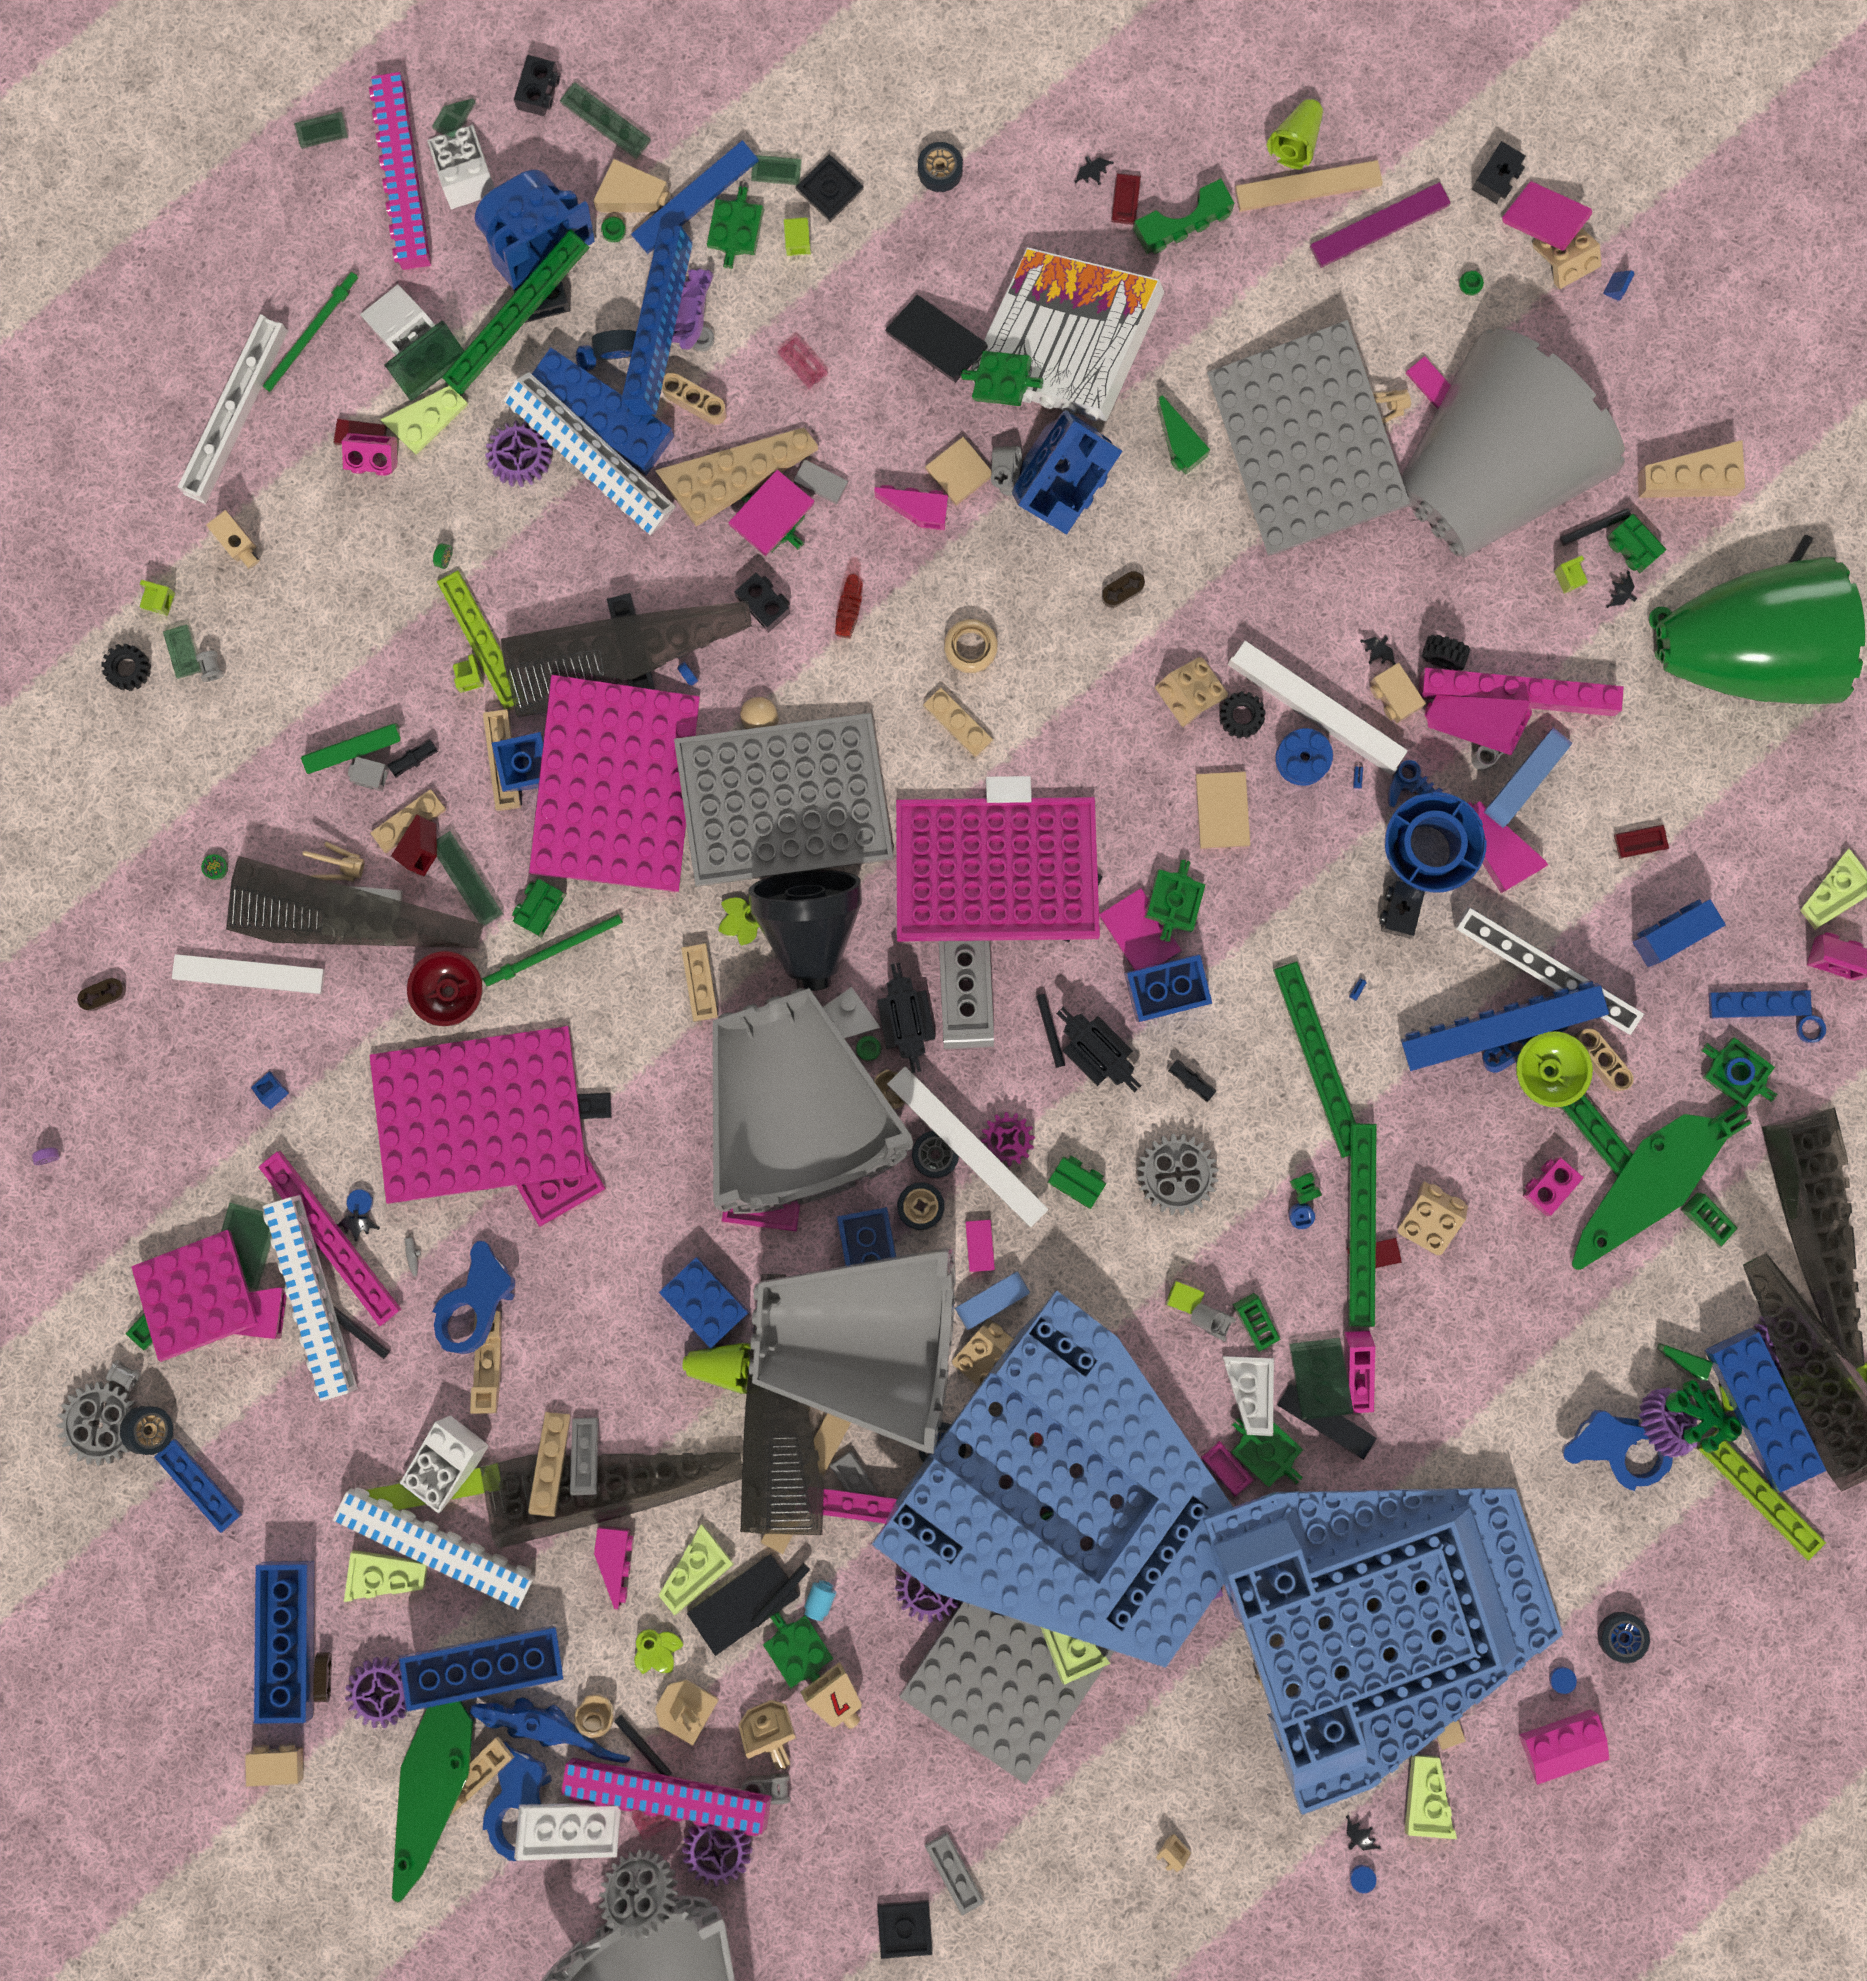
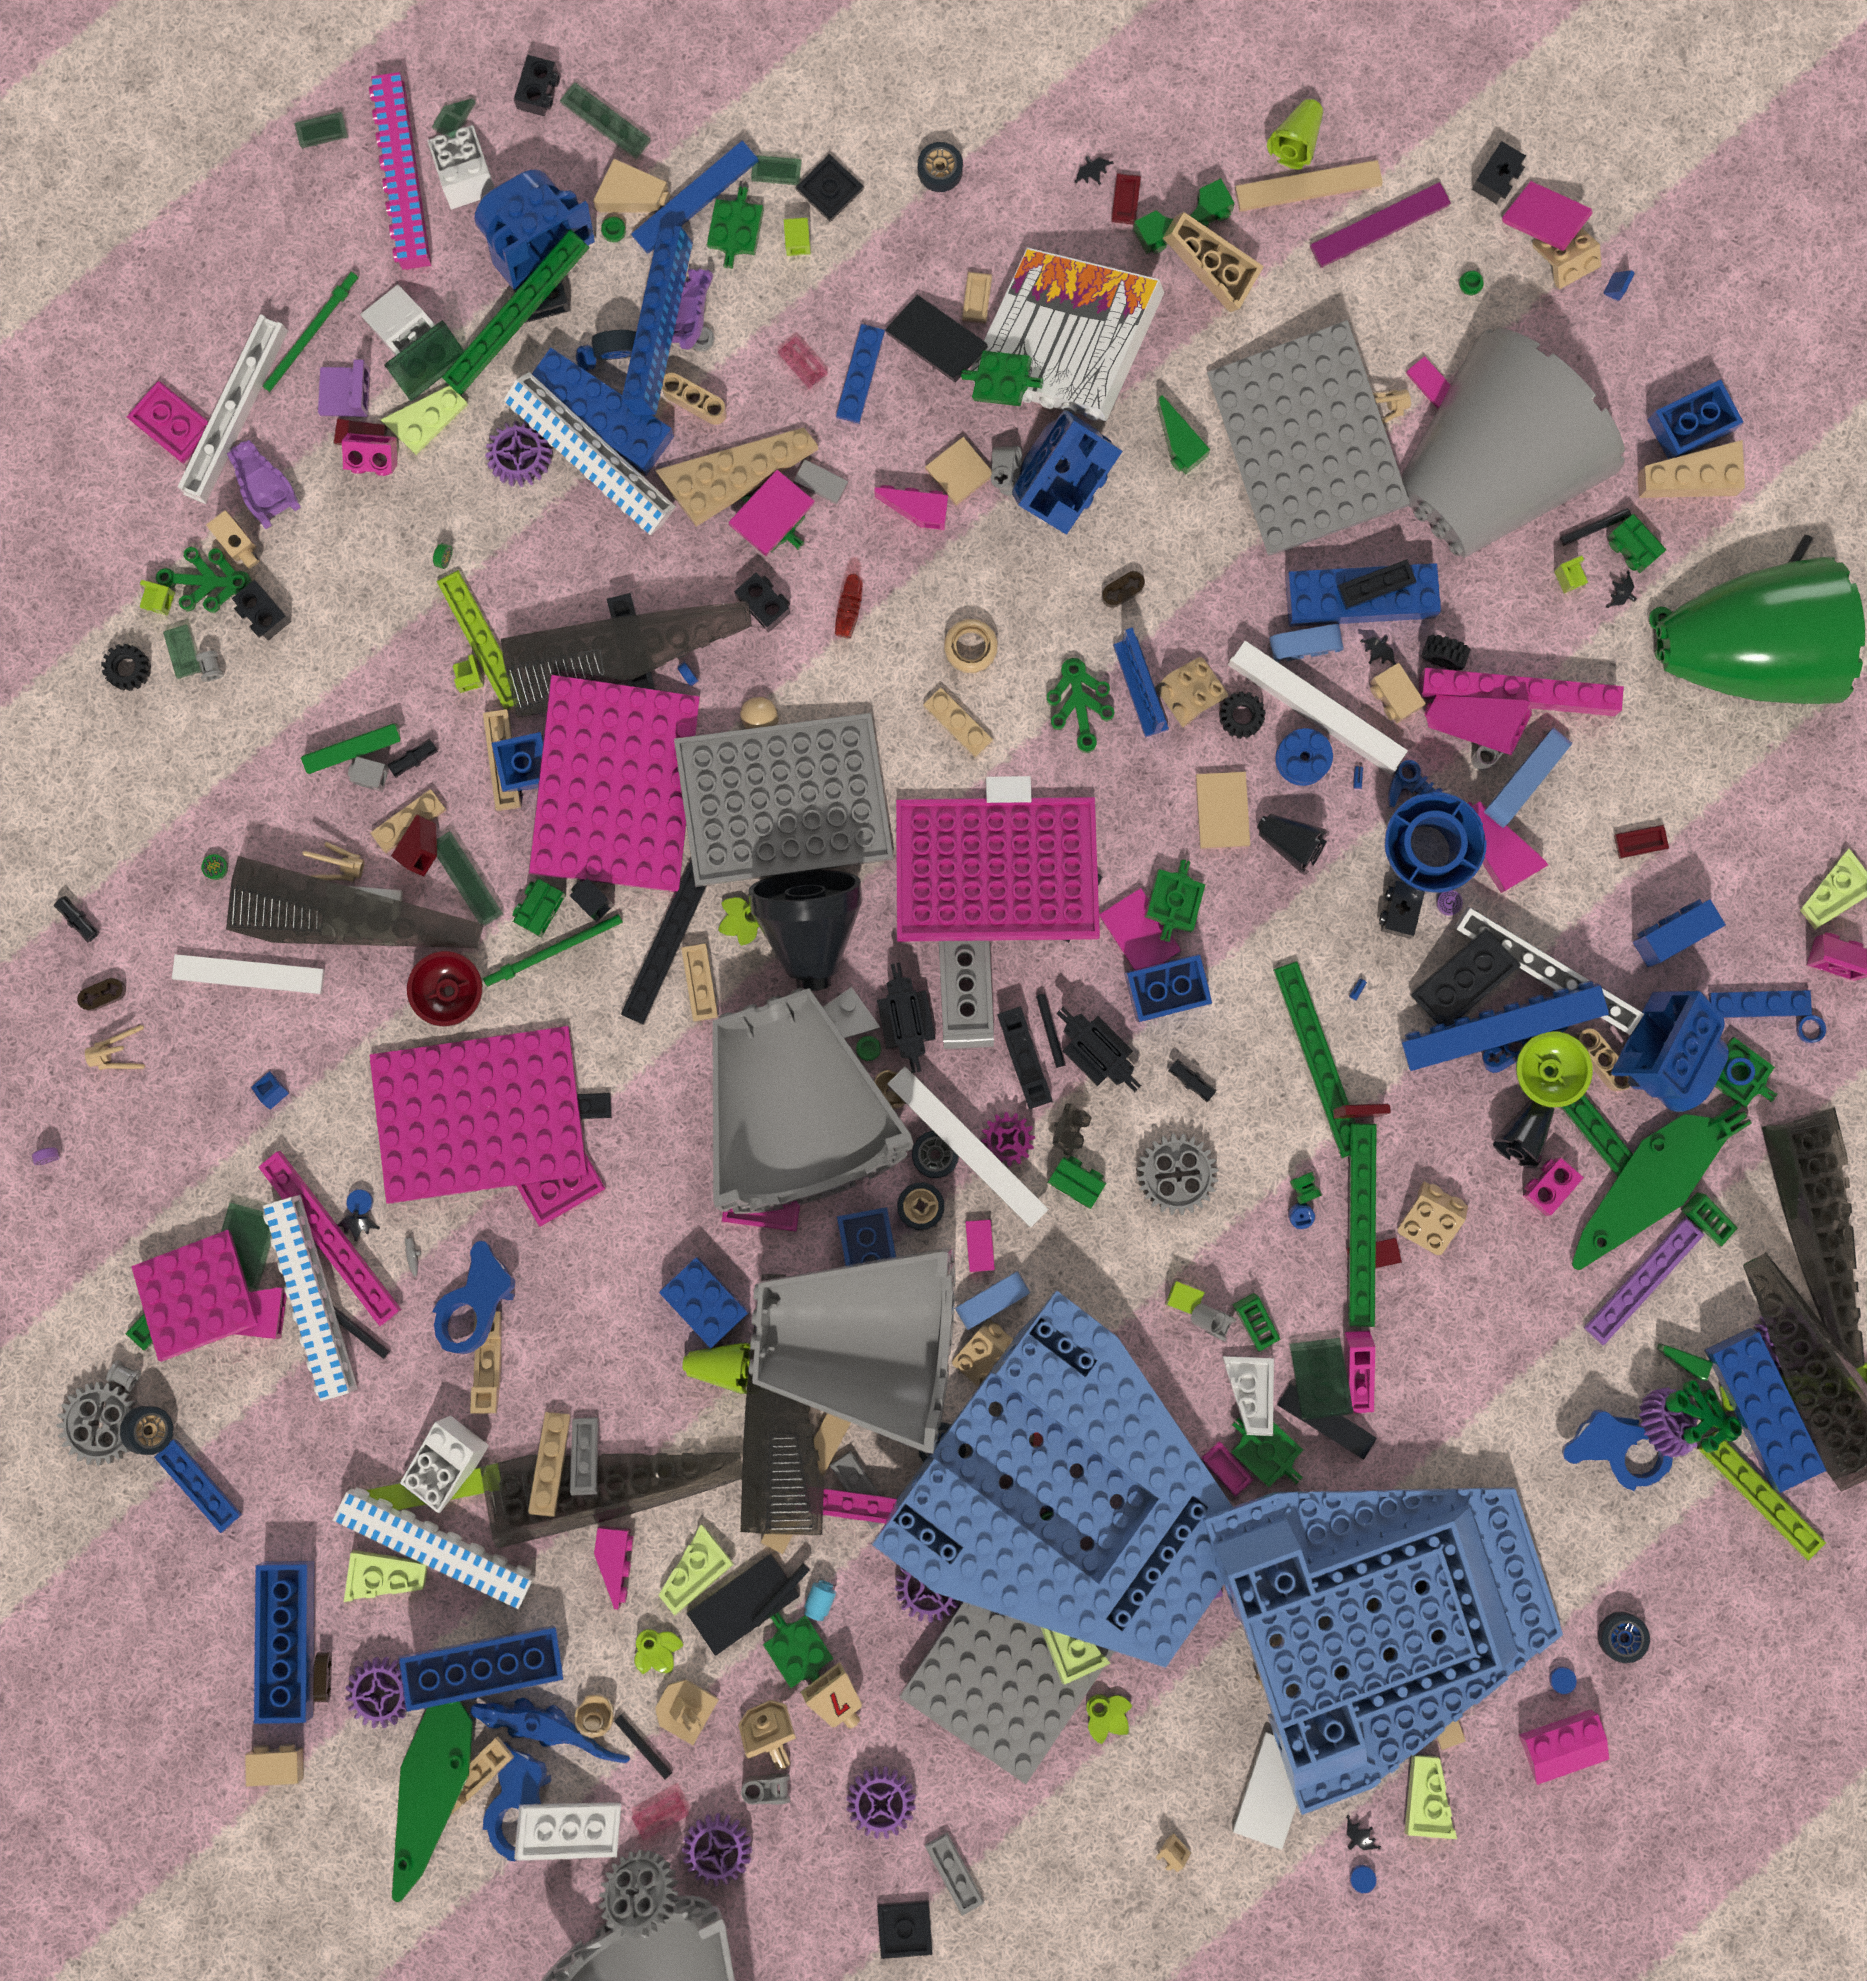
dark pink brick [561,1757,772,1836] -> none
none -> black pin [54,896,100,943]
none -> tan plant [85,1025,145,1070]
none -> dark pink tile [127,380,209,464]
none -> green plant [156,547,252,613]
none -> medium lavender animal [227,440,301,529]
none -> black brick [231,580,291,641]
none -> medium lavender bracket [318,360,370,417]
none -> black brick [569,878,614,922]
none -> black tile [621,860,707,1025]
none -> blue plate [836,324,885,424]
none -> medium lavender gear [846,1766,916,1839]
none -> tan tile [962,272,992,324]
none -> black slope [997,1006,1053,1109]
none -> green plant [1046,658,1115,753]
none -> clear smoke hips [1048,1103,1092,1155]
none -> lime plate [1086,1694,1132,1744]
none -> blue fence [1113,627,1169,738]
none -> tan wedge [1163,212,1264,313]
none -> white tile [1232,1731,1297,1850]
none -> black cone [1257,814,1330,875]
none -> medium blue beam [1269,624,1344,663]
none -> blue brick [1285,563,1441,627]
none -> dark red tile [1333,1104,1391,1119]
none -> black tile [1337,559,1417,610]
none -> black tile [1410,928,1521,1027]
none -> medium lavender tile [1436,890,1463,916]
none -> black cone [1493,1100,1555,1168]
none -> medium lavender tile [1584,1217,1705,1346]
none -> blue brick [1611,991,1729,1112]
none -> blue brick [1647,379,1744,460]

